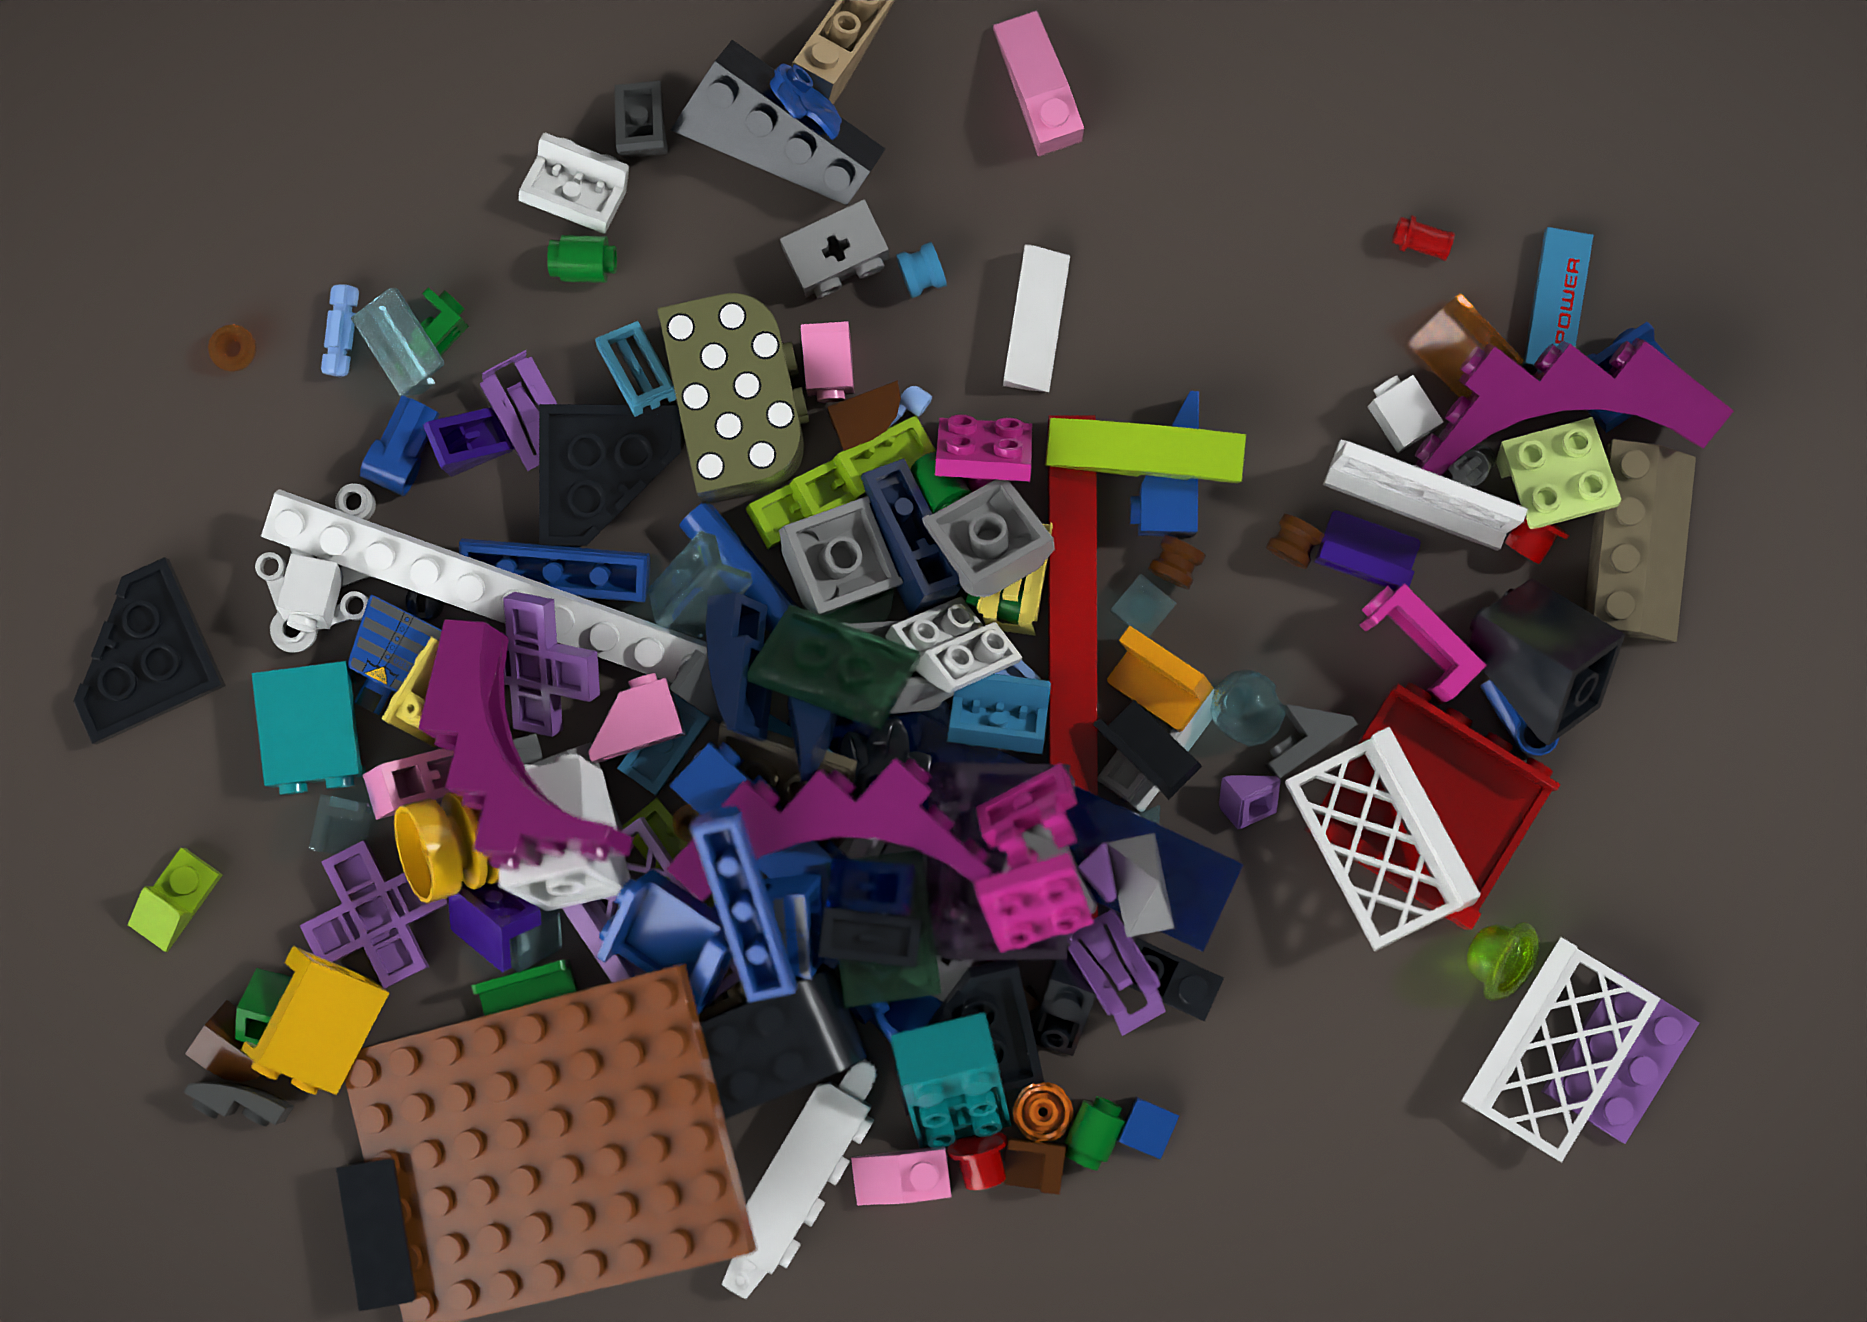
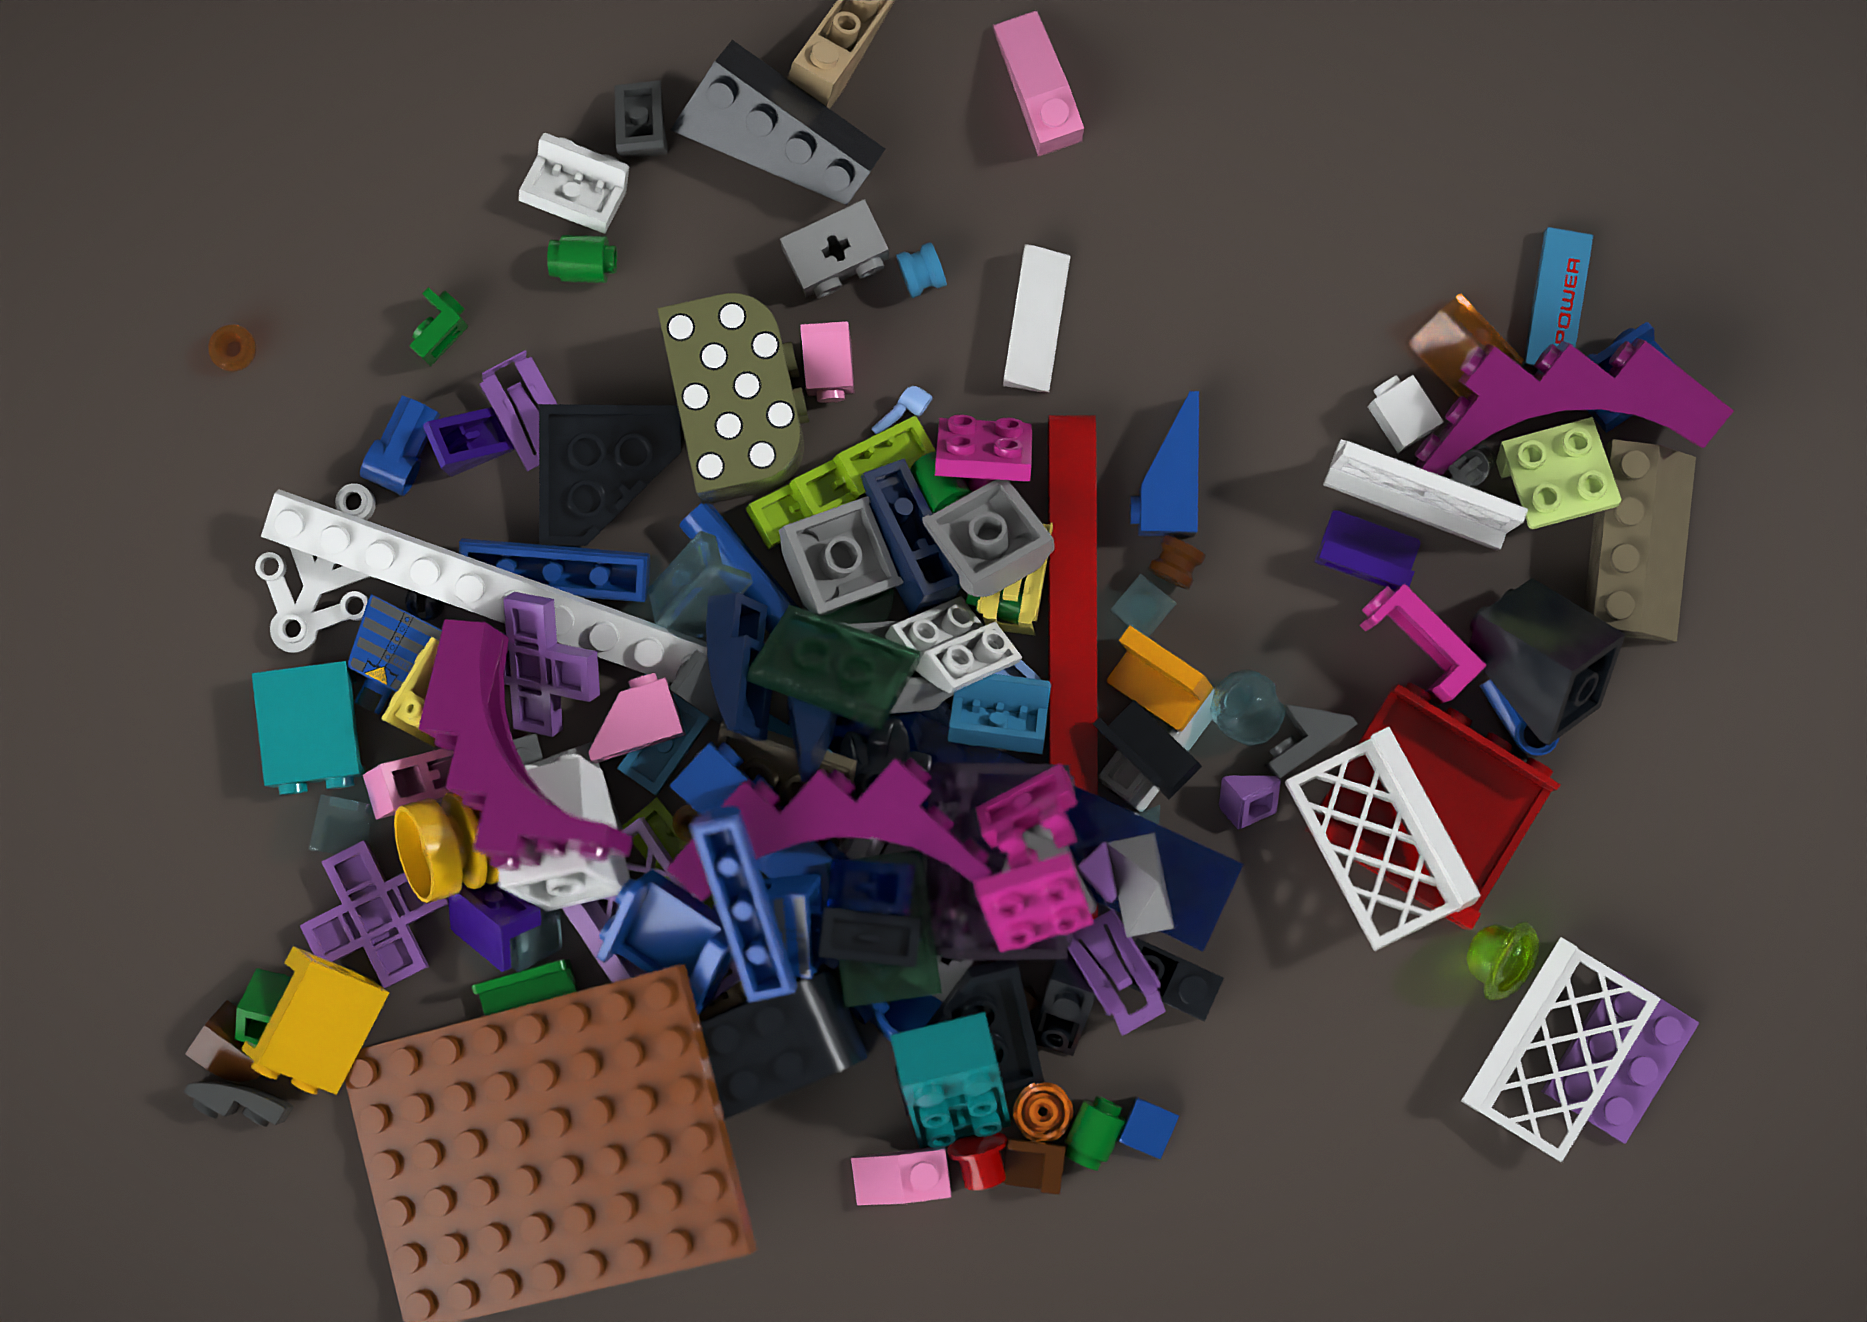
black plate [73,557,226,745] -> none
lime slope [128,848,223,952] -> none
white brick [276,553,344,632] -> none
light blue axle [321,284,359,377] -> none
black panel [336,1158,417,1311] -> none
clear light blue panel [351,288,444,396] -> none
medium azure tile [595,321,676,417] -> none
white hinge [722,1059,877,1299] -> none
blue plate [770,63,842,140] -> none
reddish brown brick [827,380,901,451] -> none
lime slope [1045,418,1246,484] -> none
reddish brown wheel [1266,513,1325,569] -> none
red pin [1392,215,1455,261] -> none
red piece [1504,503,1570,564] -> none

